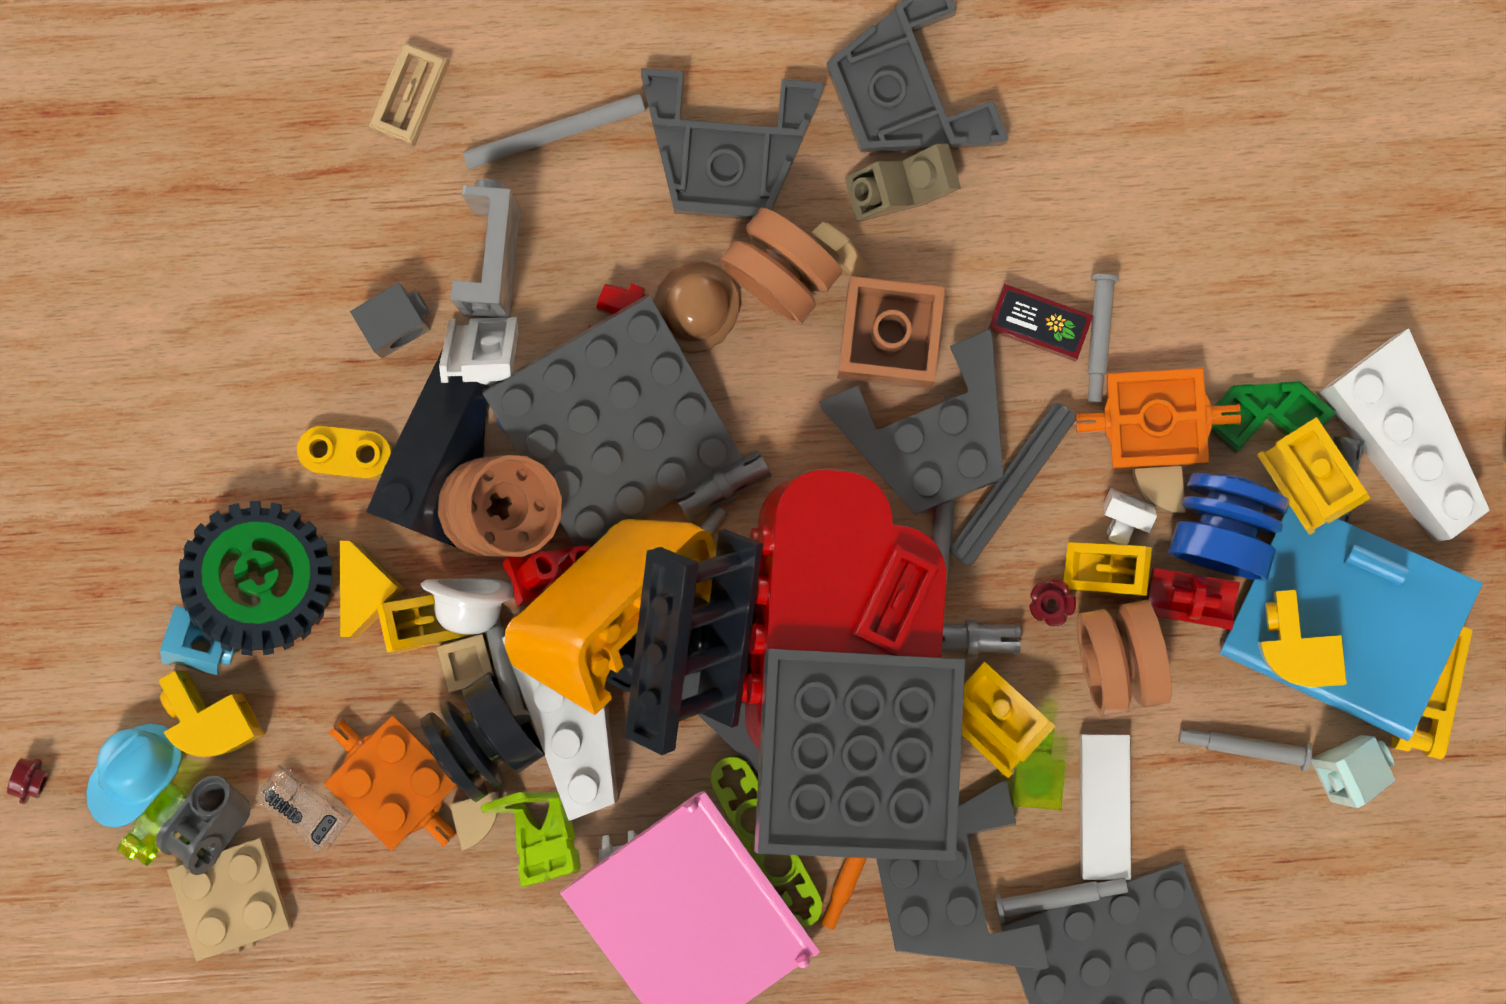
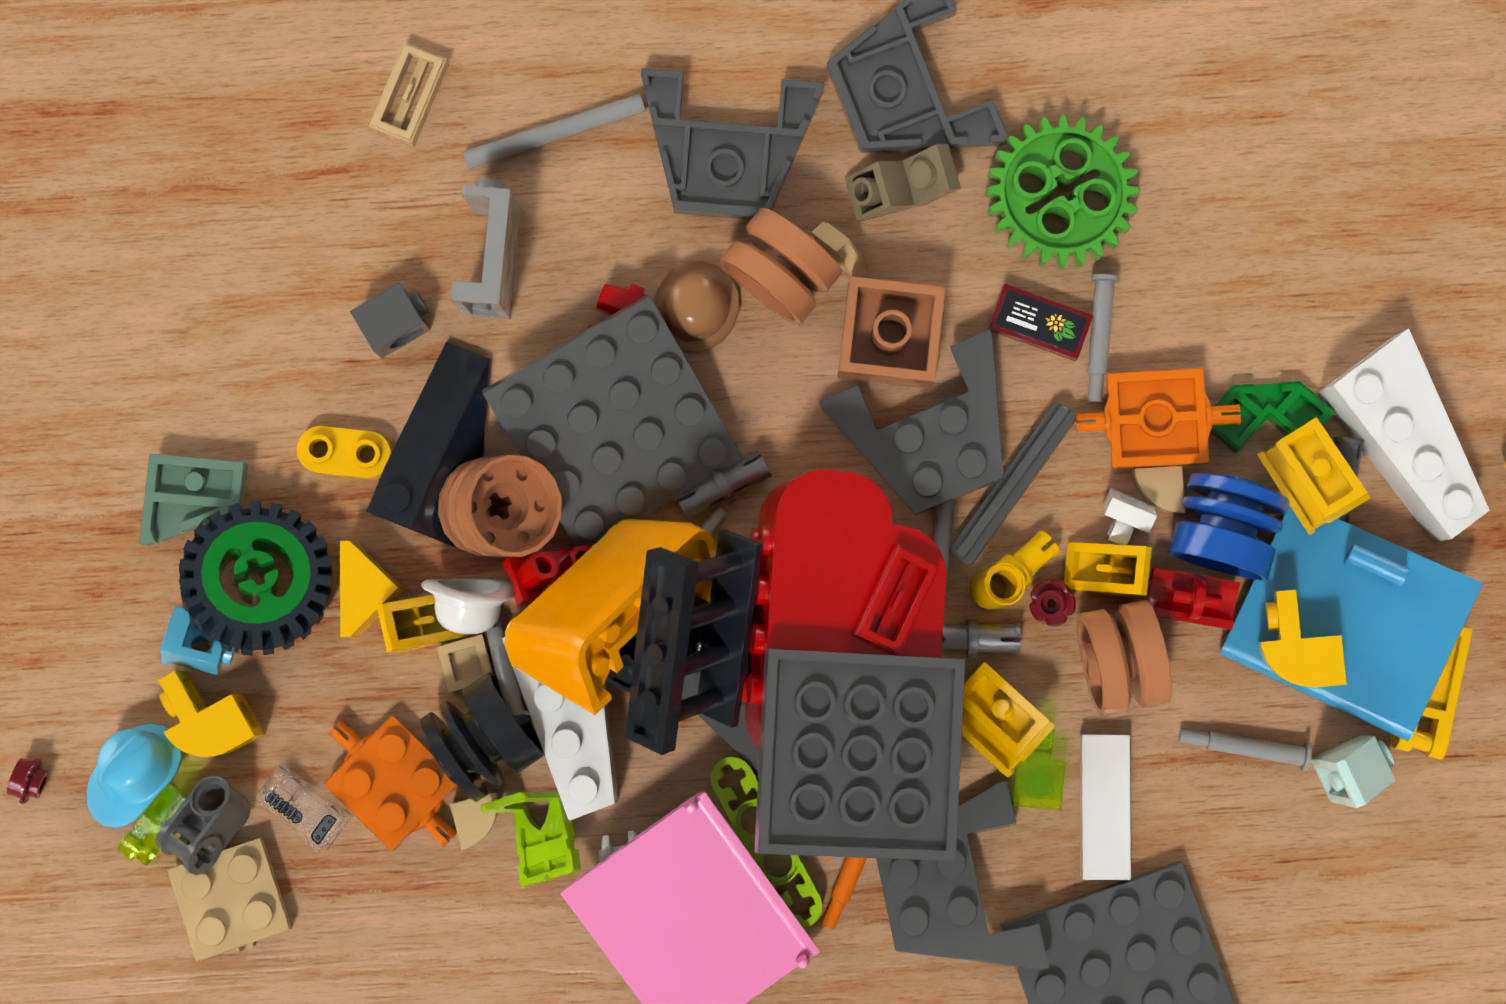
white plate [439,317,519,385] -> none
light grey piece [995,878,1128,923] -> none
none -> sand green wing [139,453,248,546]
none -> yellow pin [970,530,1060,610]
none -> bright green gear [985,115,1140,270]

